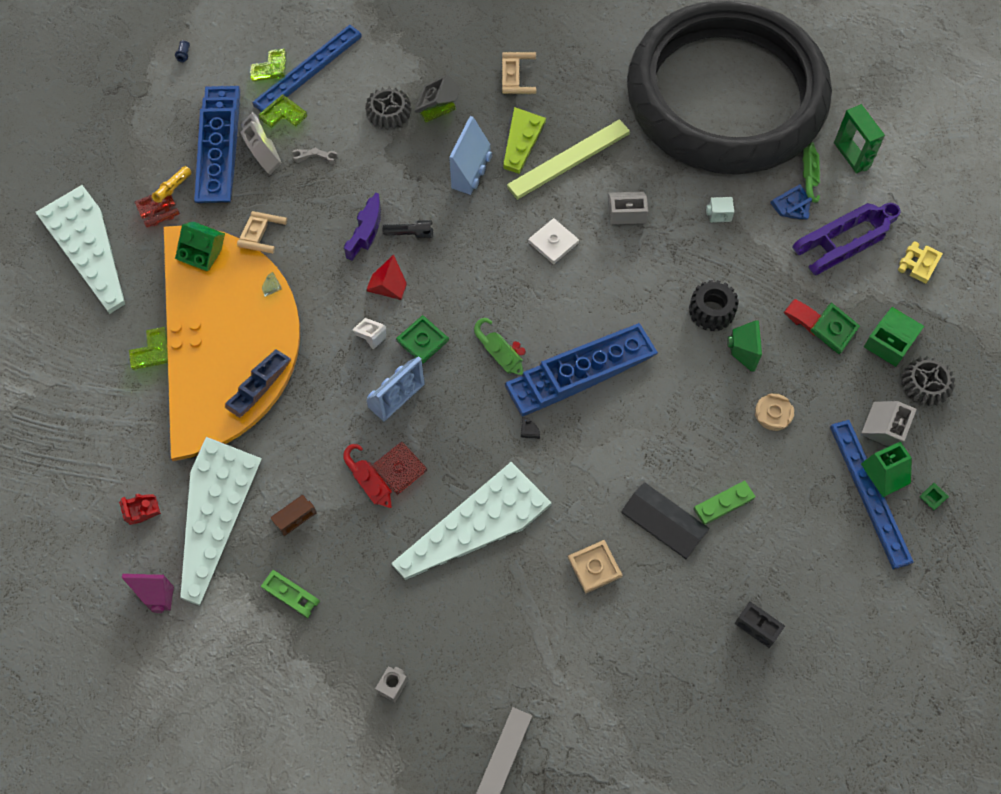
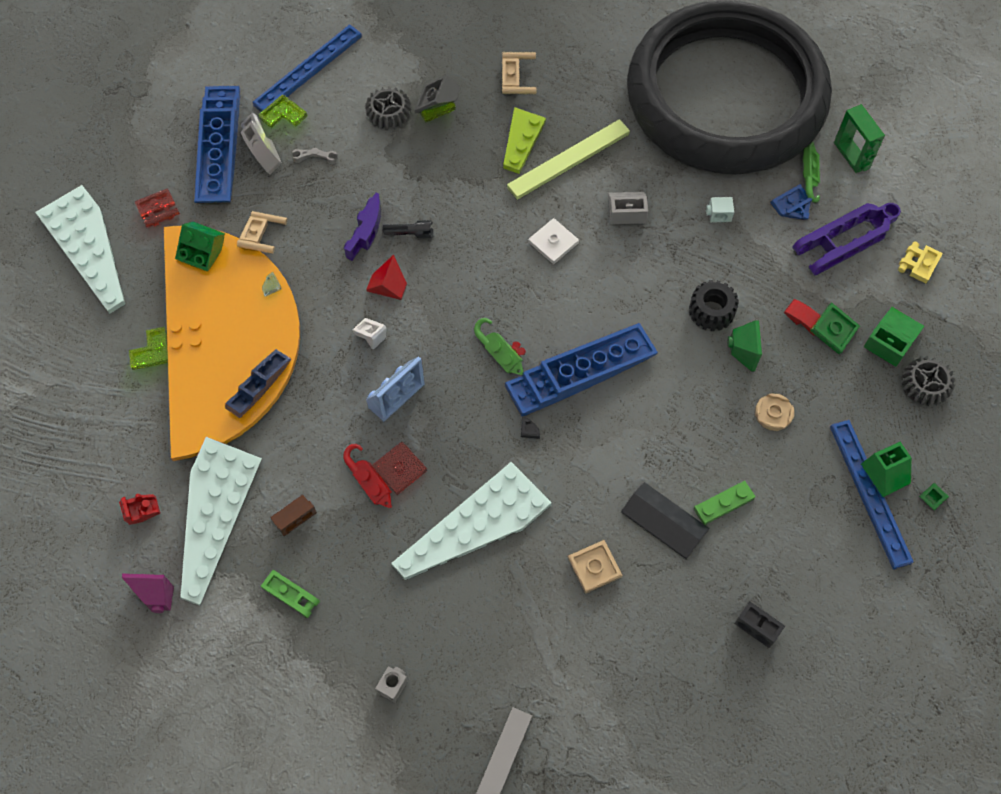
yellow pin [152,166,191,203] -> none
dark blue pin [175,40,190,62] -> none
clear neon green plate [250,48,286,81] -> none
green plate [396,315,449,365] -> none
light blue slope [449,116,492,195] -> none
light grey slope [861,401,917,447] -> none

